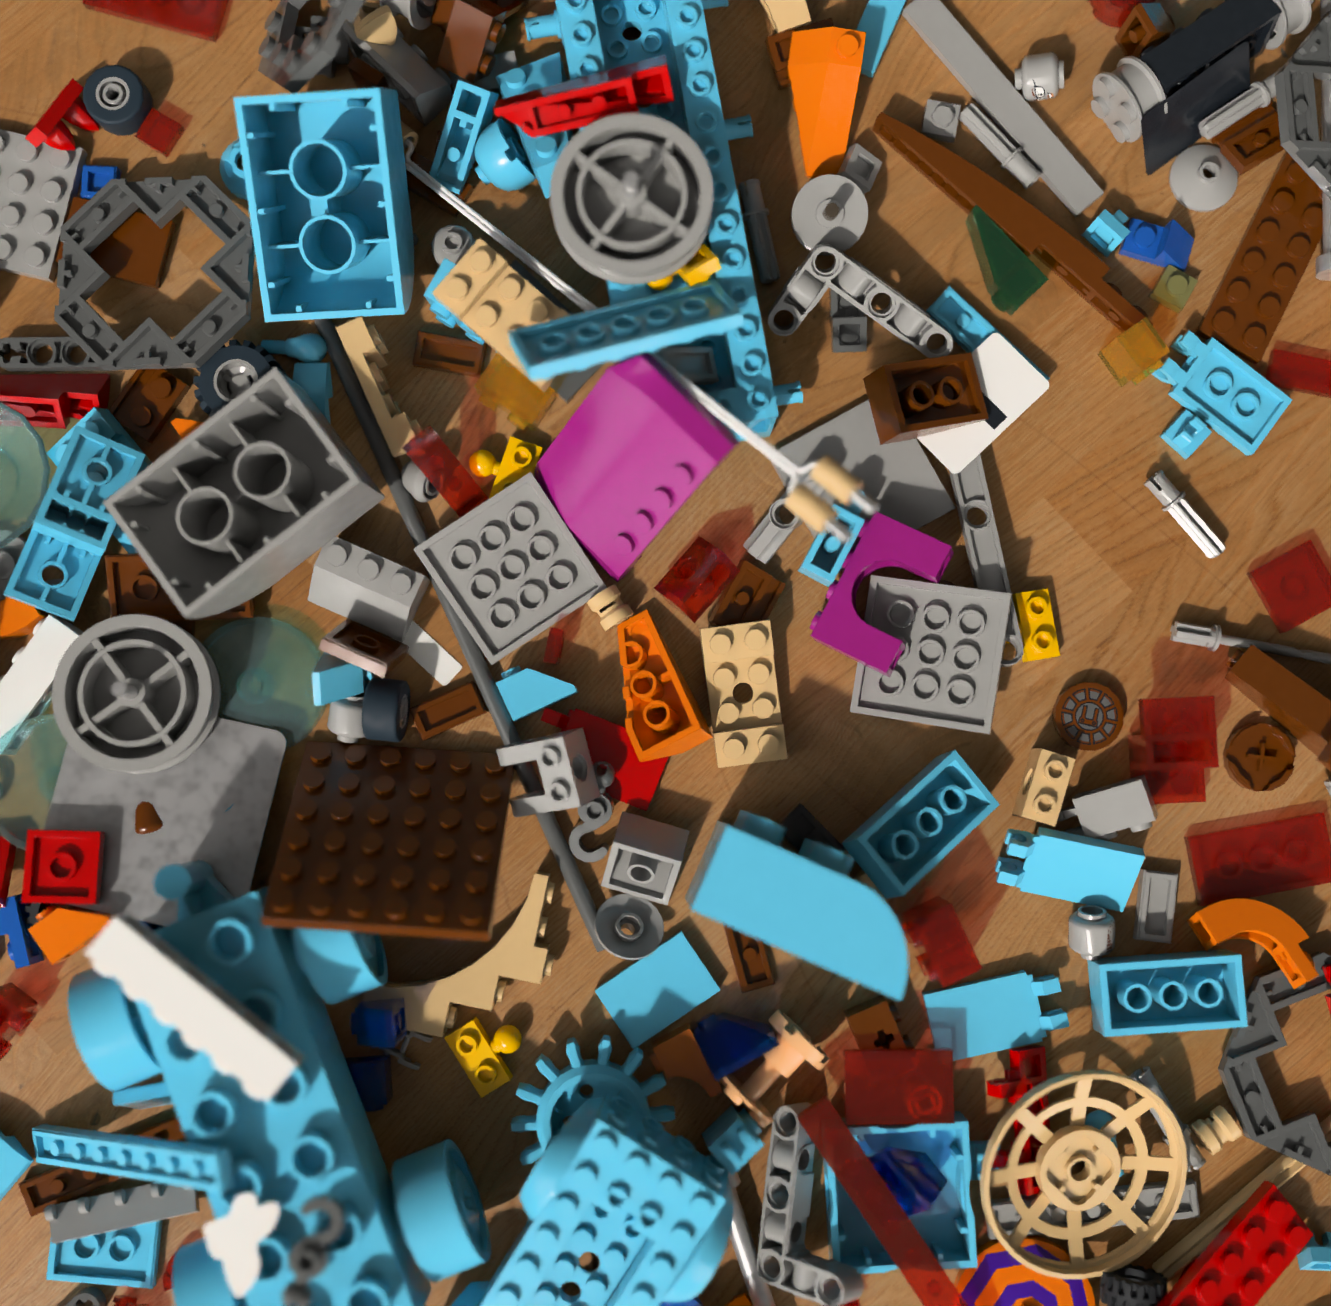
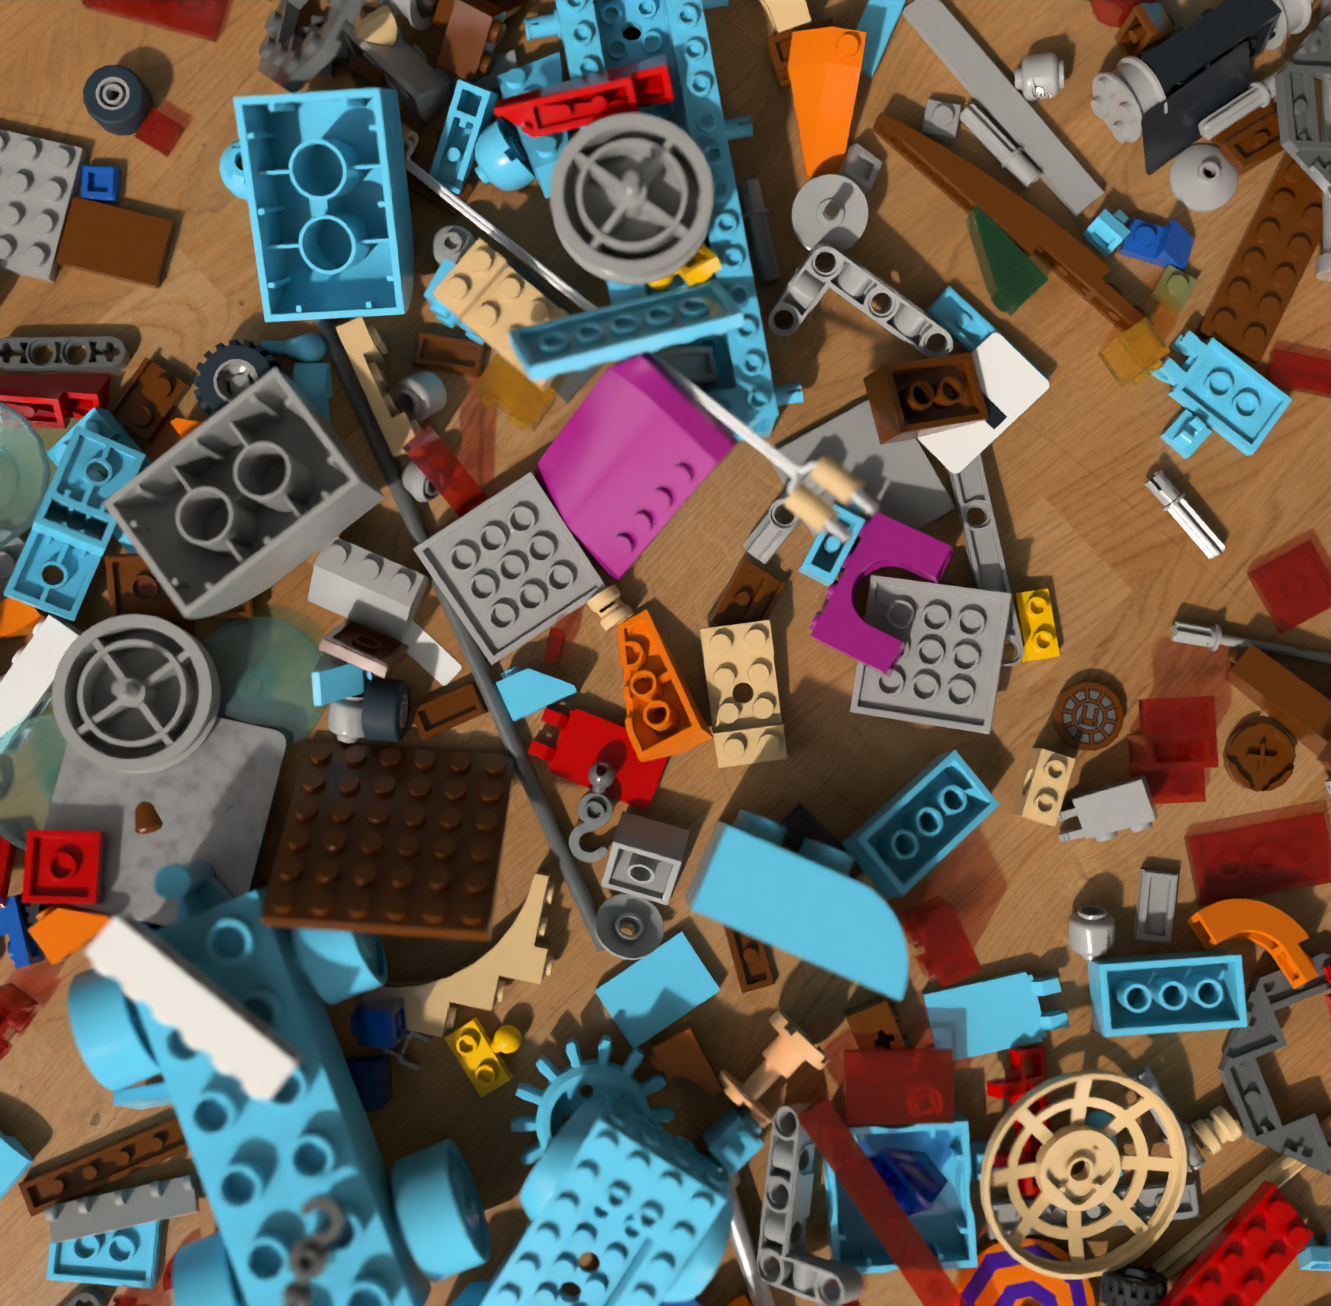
red tile [25,78,100,151] -> none
medium azure tile [32,1124,234,1192] -> none
dark grey plate [54,175,255,370] -> none
white sticker [203,1192,280,1297] -> none
yellow plate [469,436,543,499] -> none
light grey brick [496,727,601,817] -> none
clear red brick [654,536,740,623] -> none
clear blue slope [693,1012,780,1081] -> none
dark grey slope [829,288,867,353] -> none
medium azure tile [995,827,1145,912] -> none
none -> light grey head [395,371,447,421]

